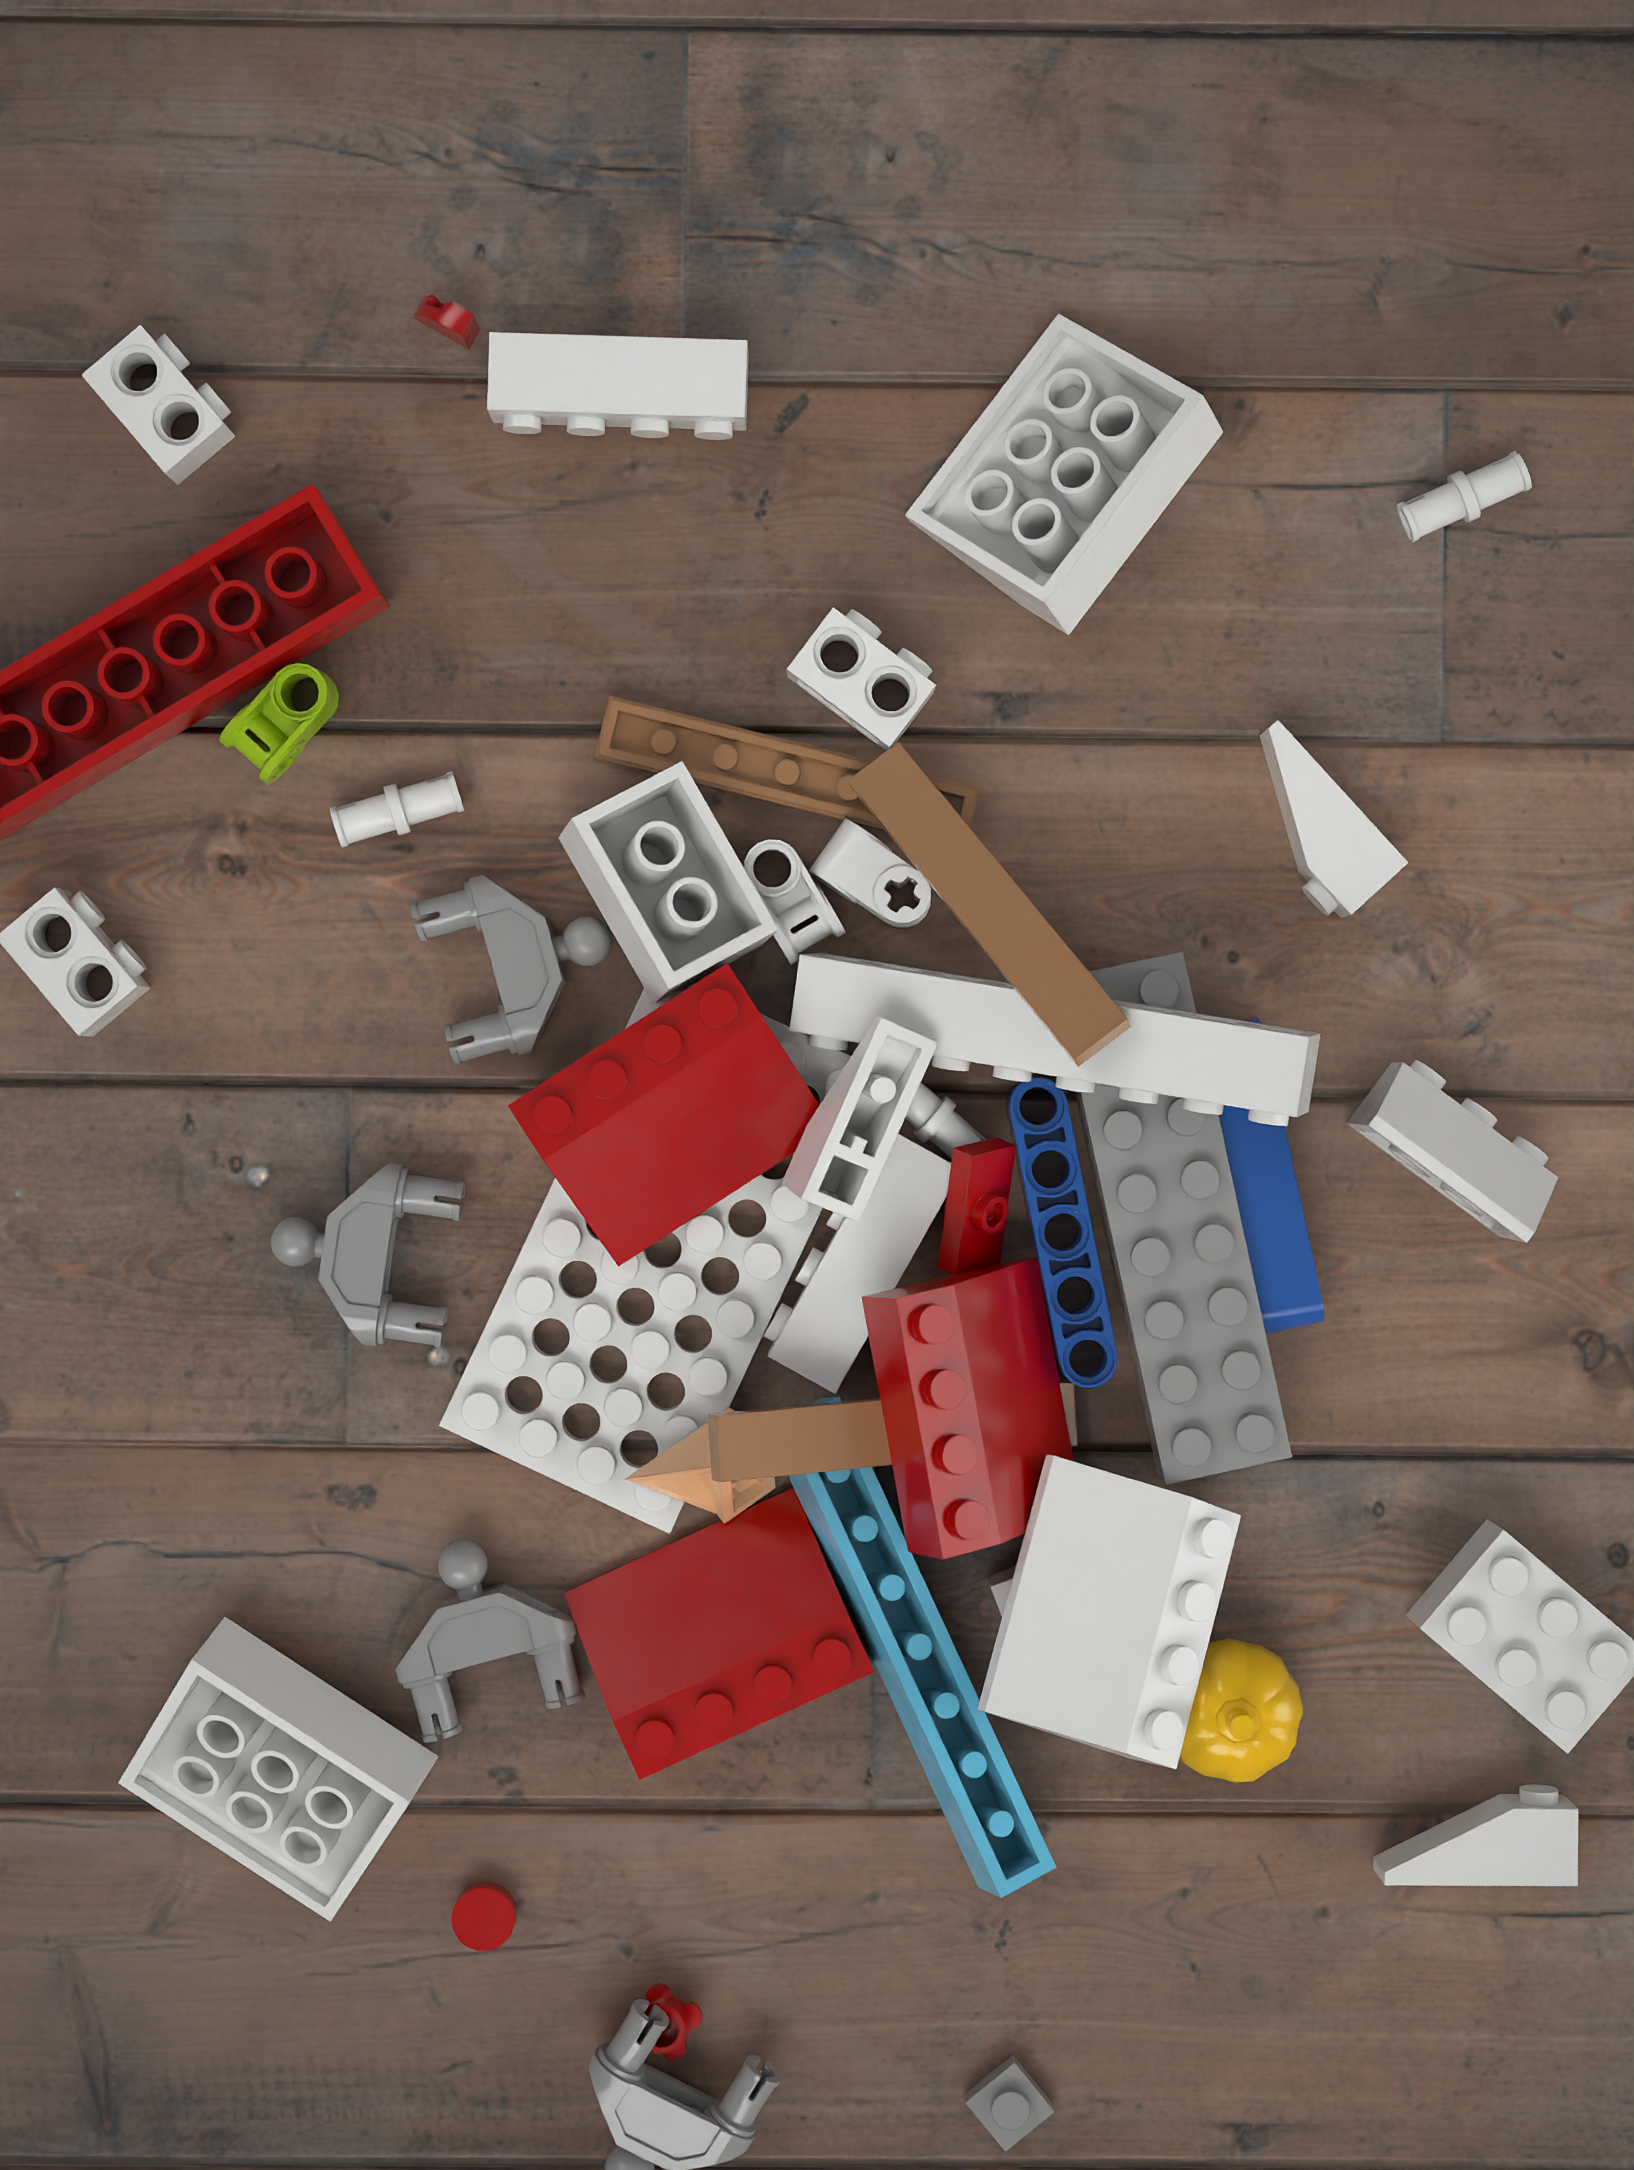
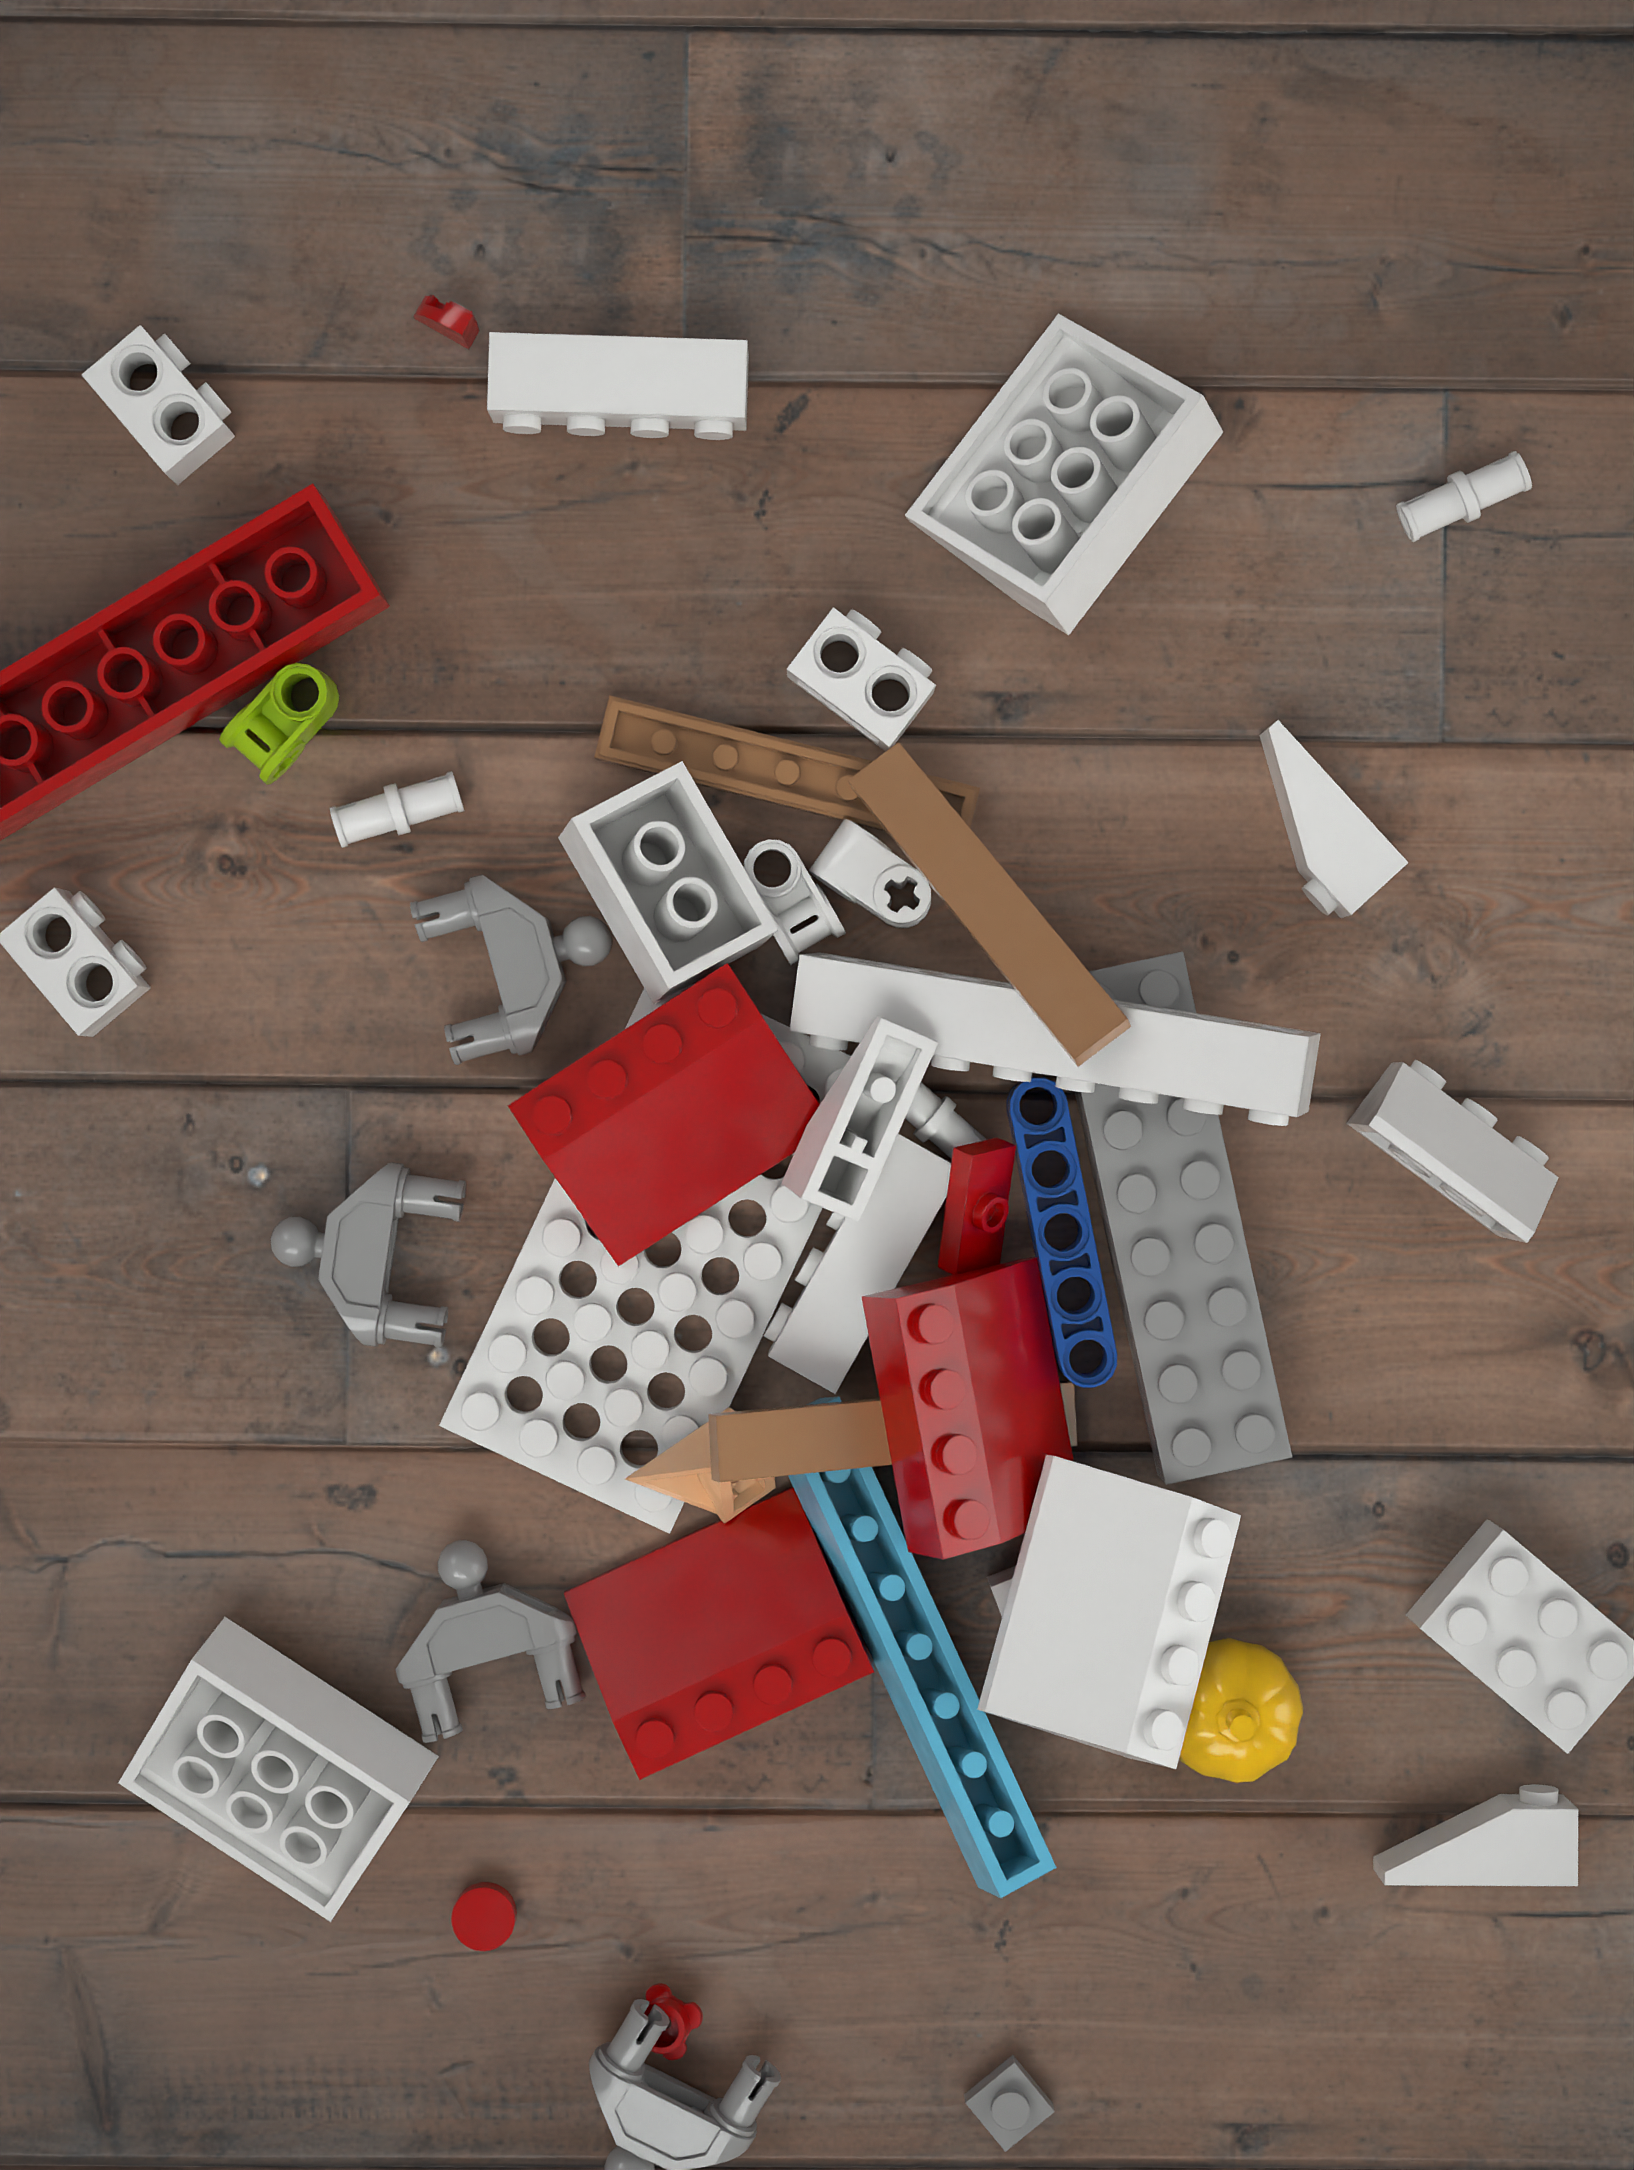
blue beam [1219,1017,1324,1334] -> none

